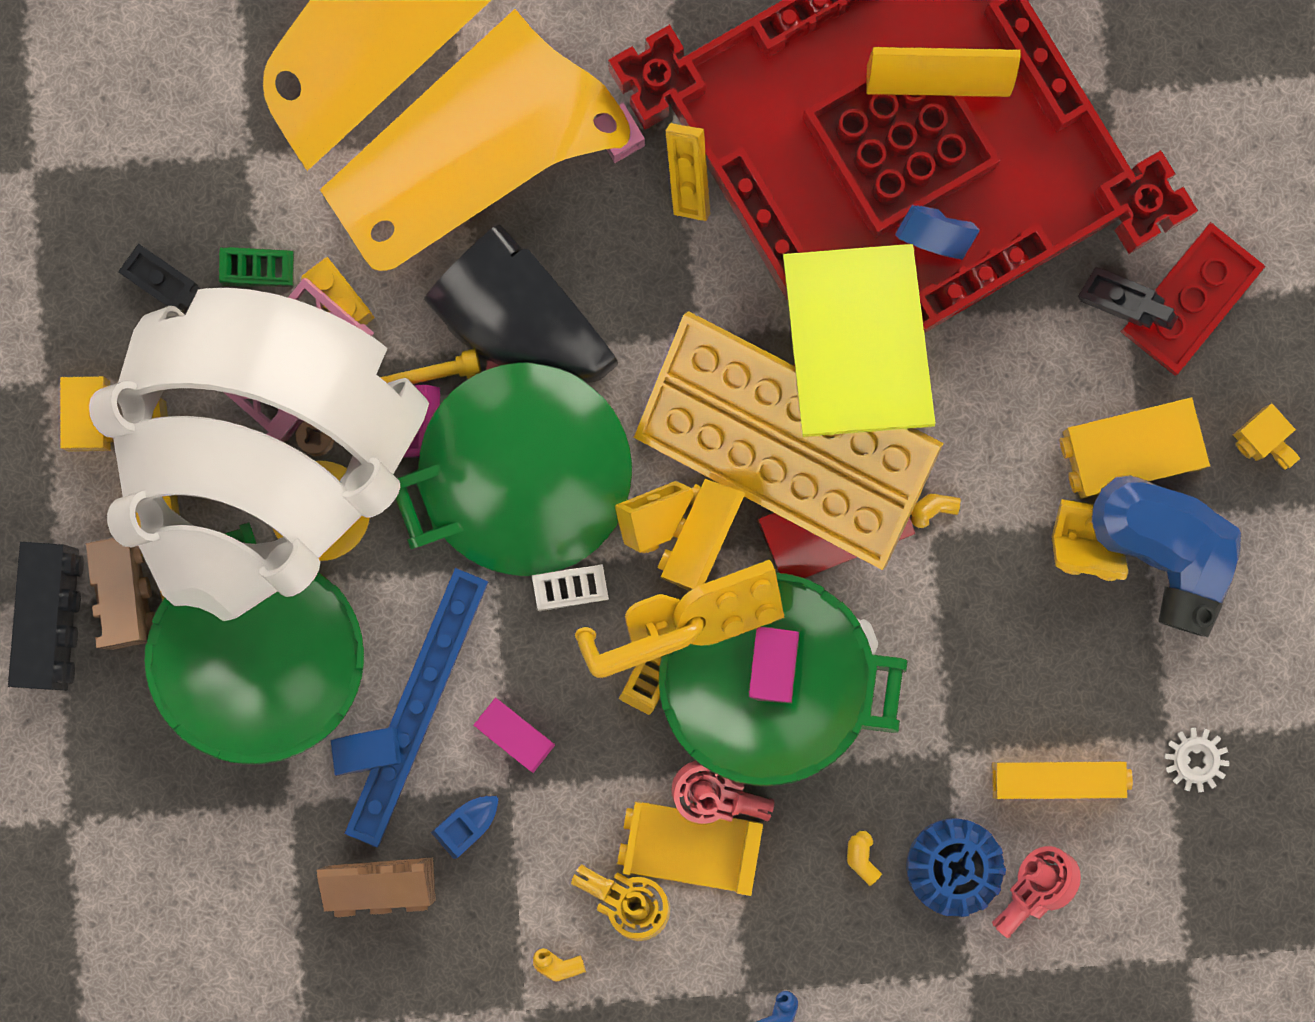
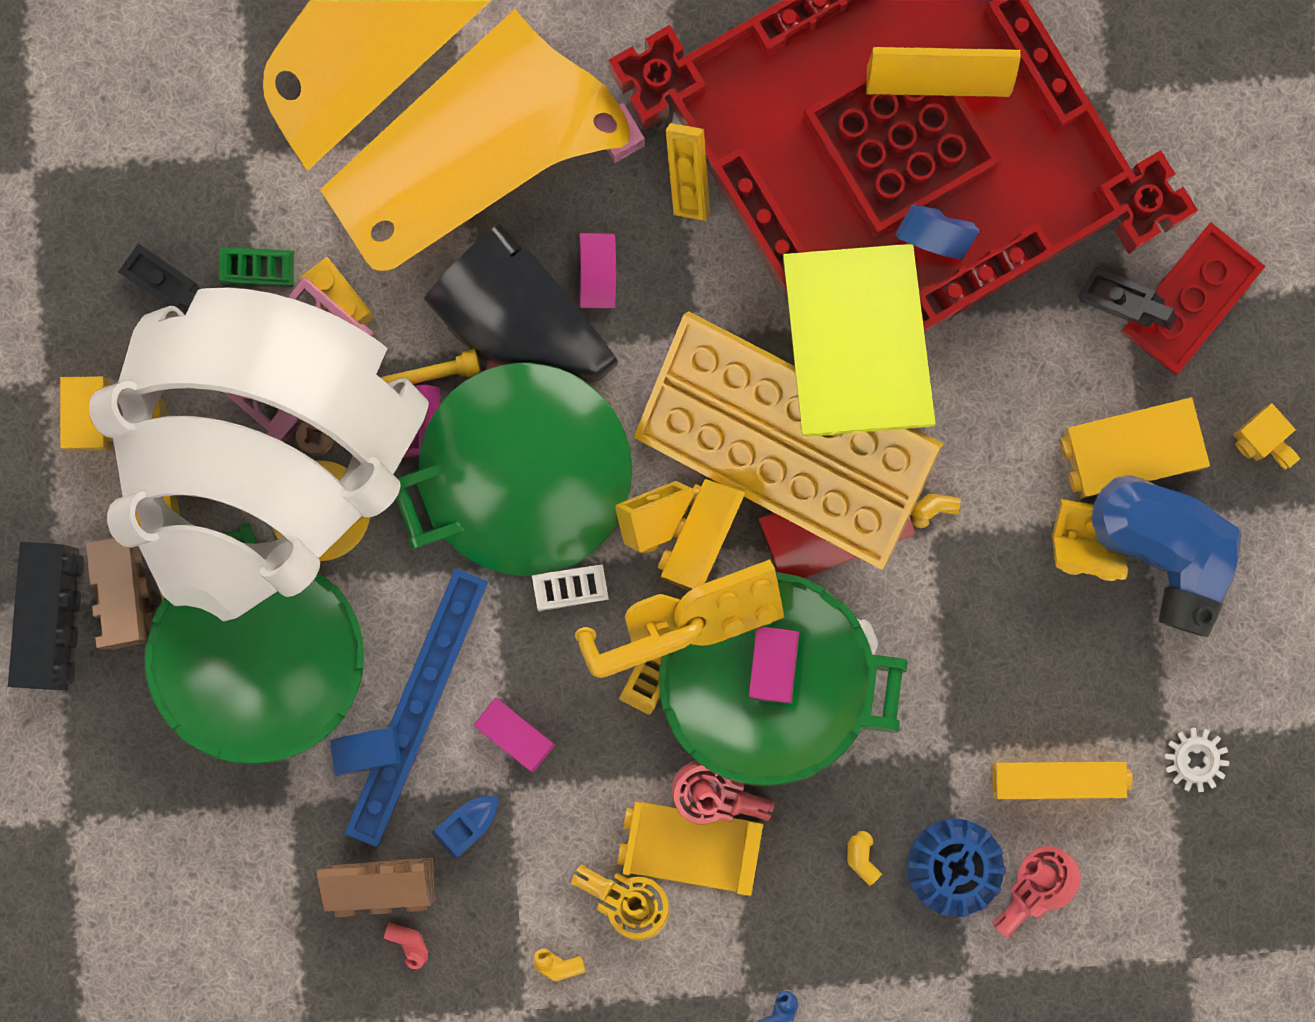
none -> coral arm [384,922,428,970]
none -> dark pink slope [578,232,616,308]

